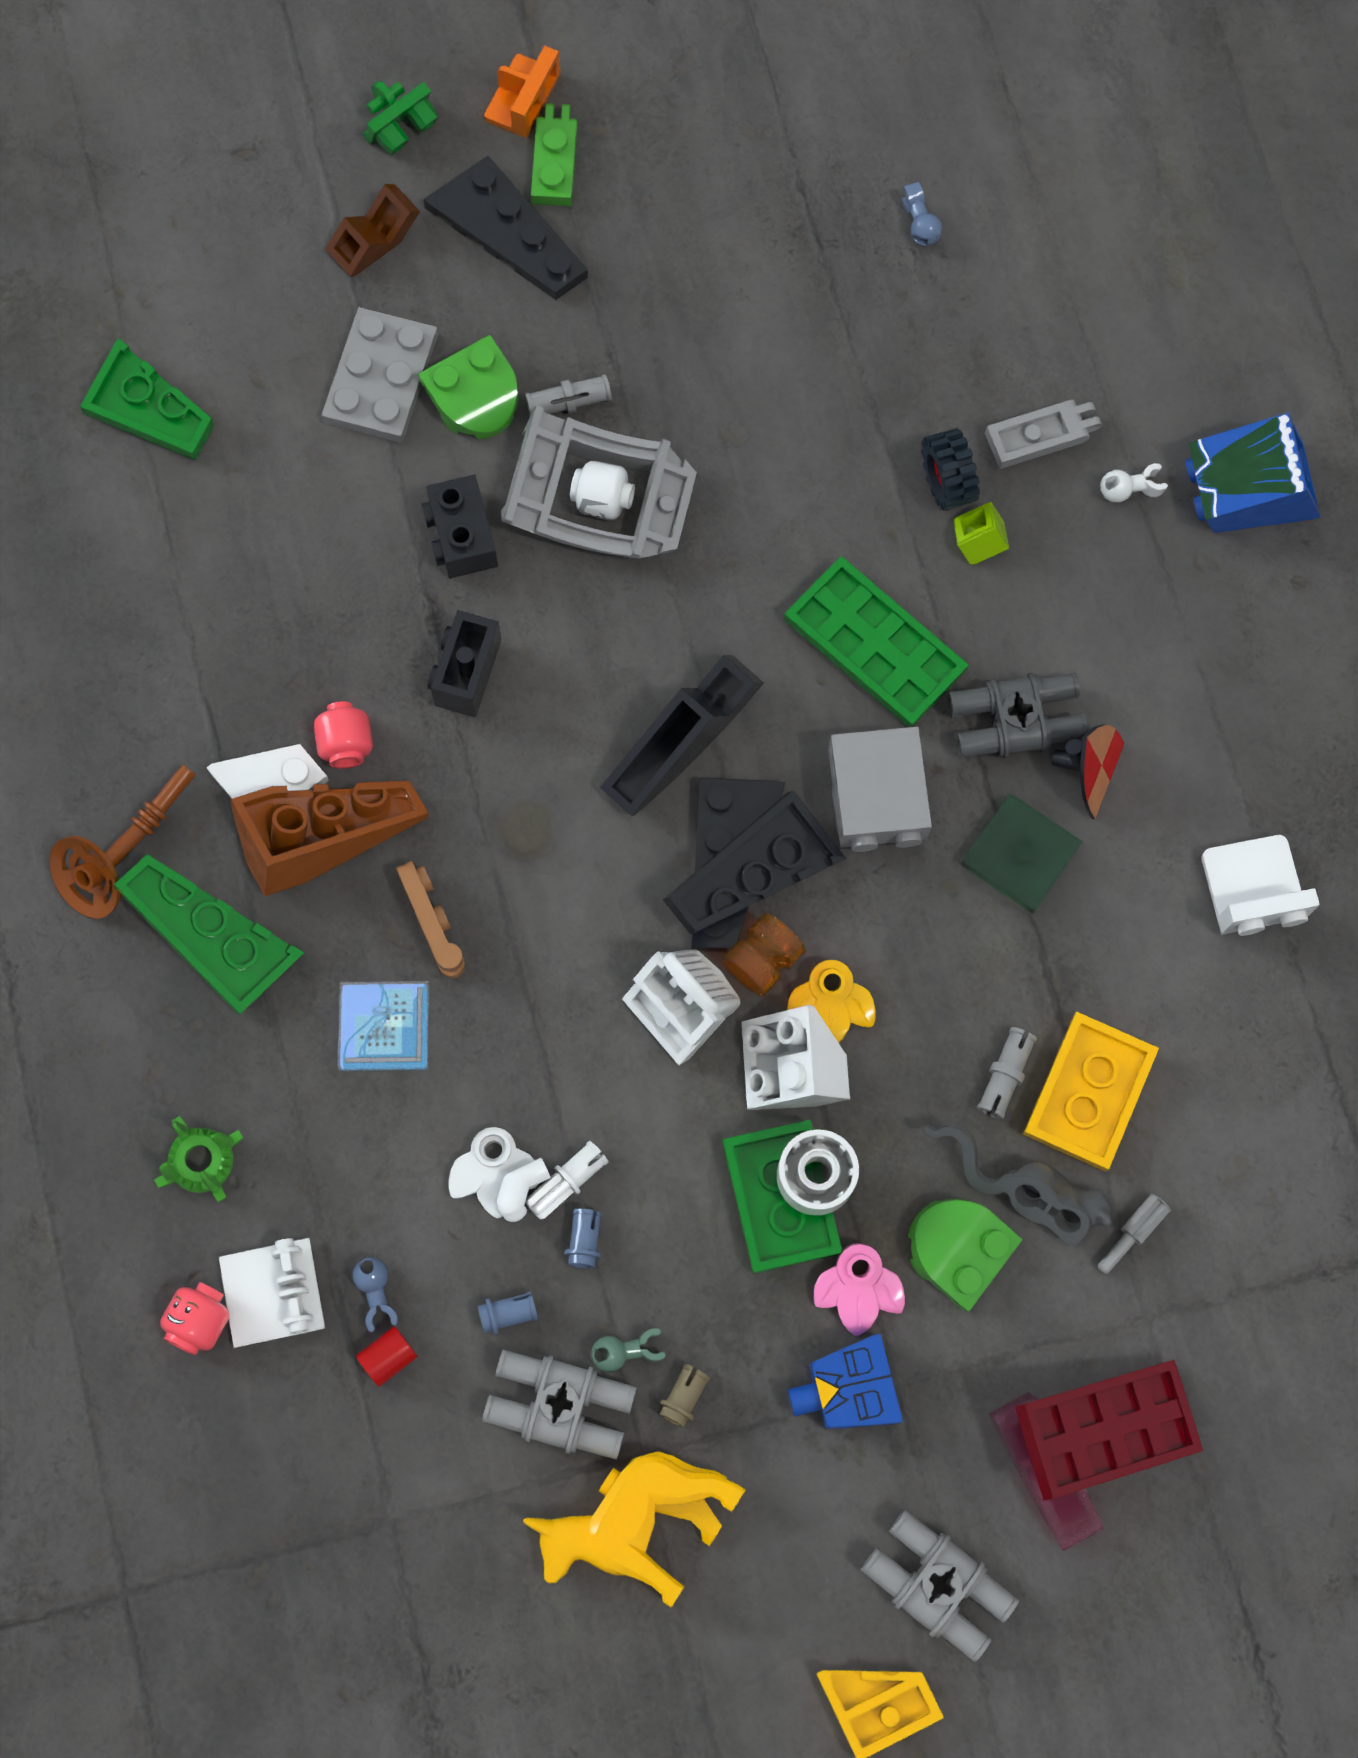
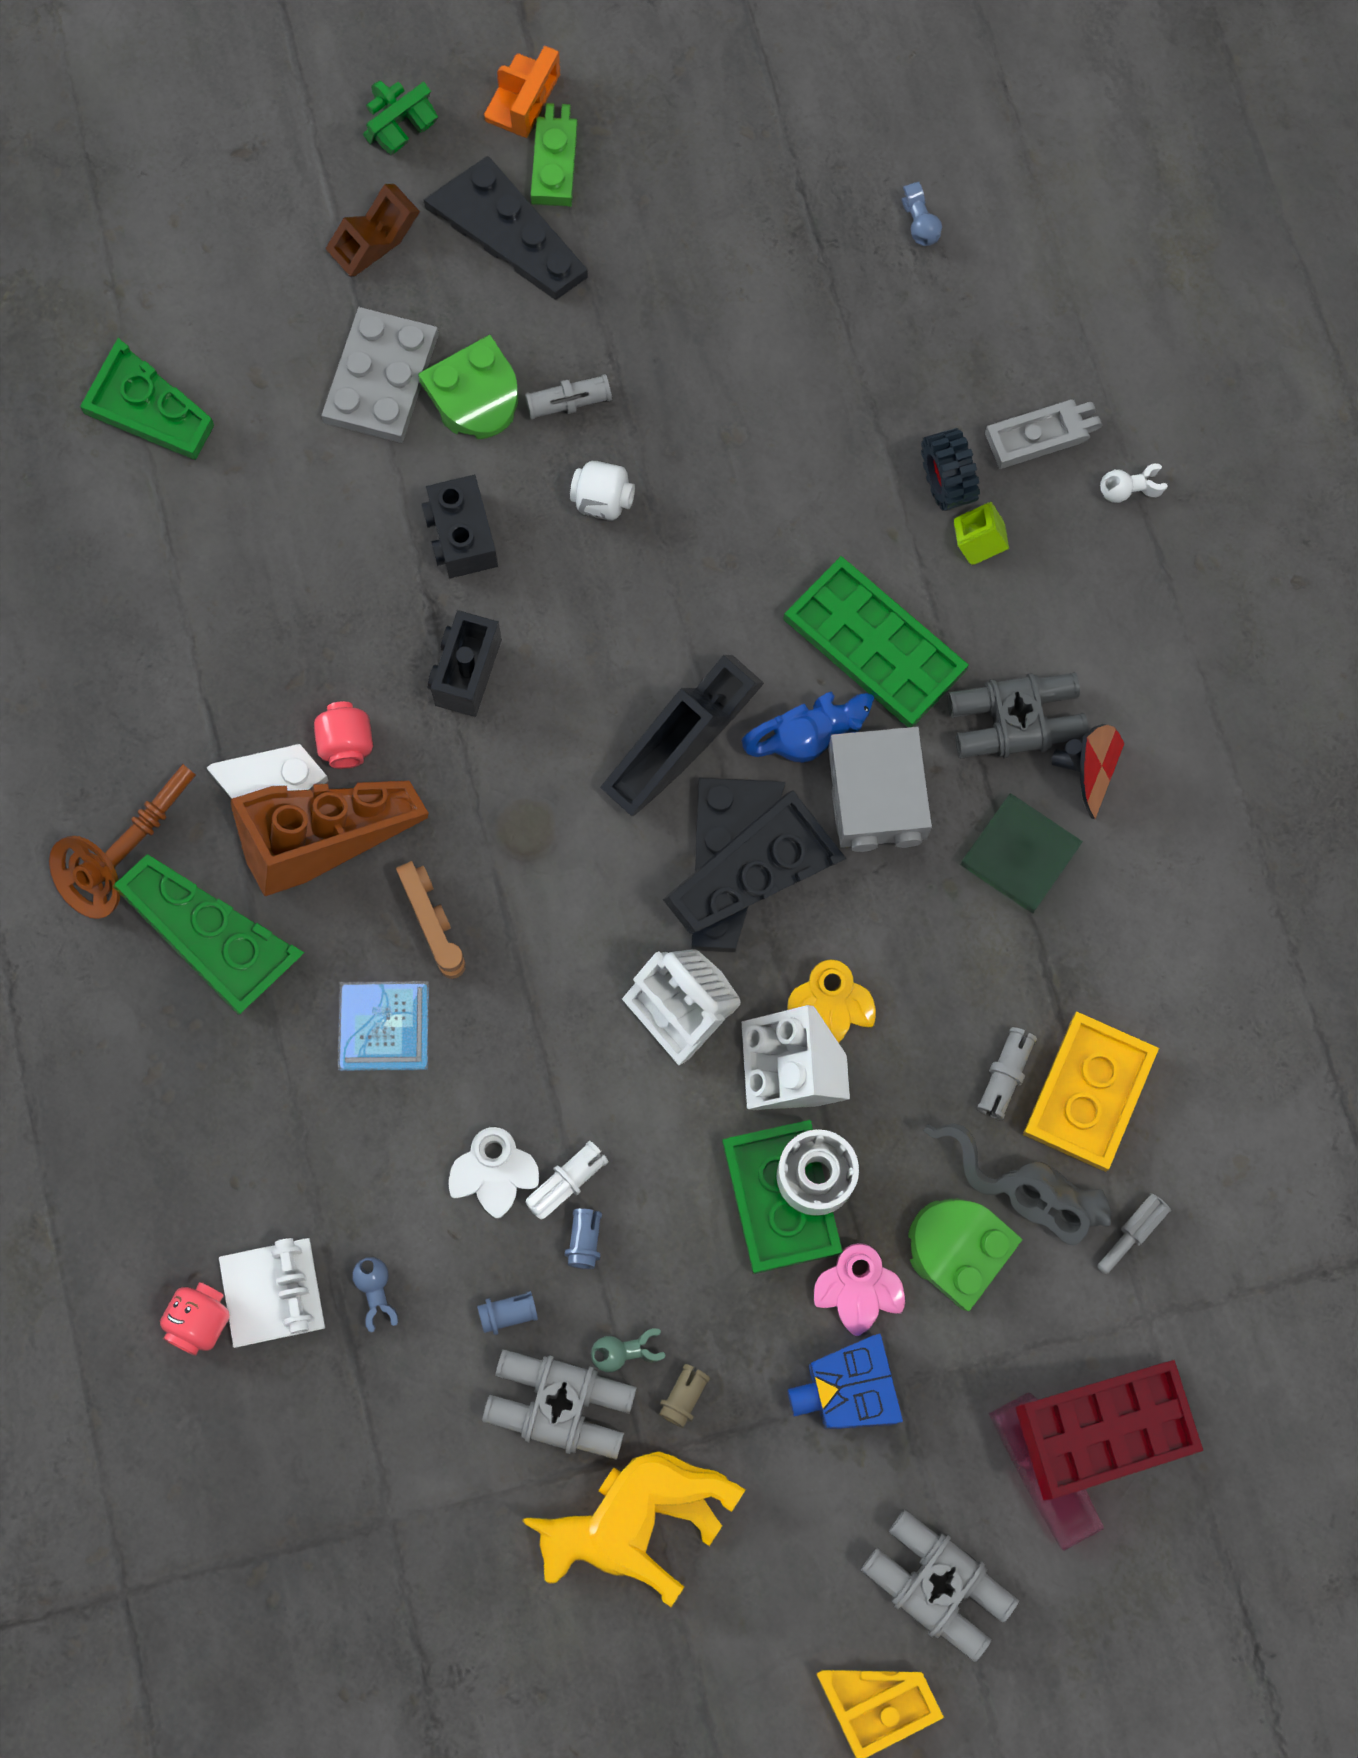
bright green piece [154,1116,243,1202] -> none
red piece [356,1325,418,1387] -> none
white arm [496,1158,551,1222] -> none
light grey wedge [501,405,697,559] -> none
clear orange wheel [722,913,806,997] -> none
slope [1185,412,1321,533] -> none
white bracket [1201,835,1320,936] -> none
none -> blue animal [741,691,874,763]

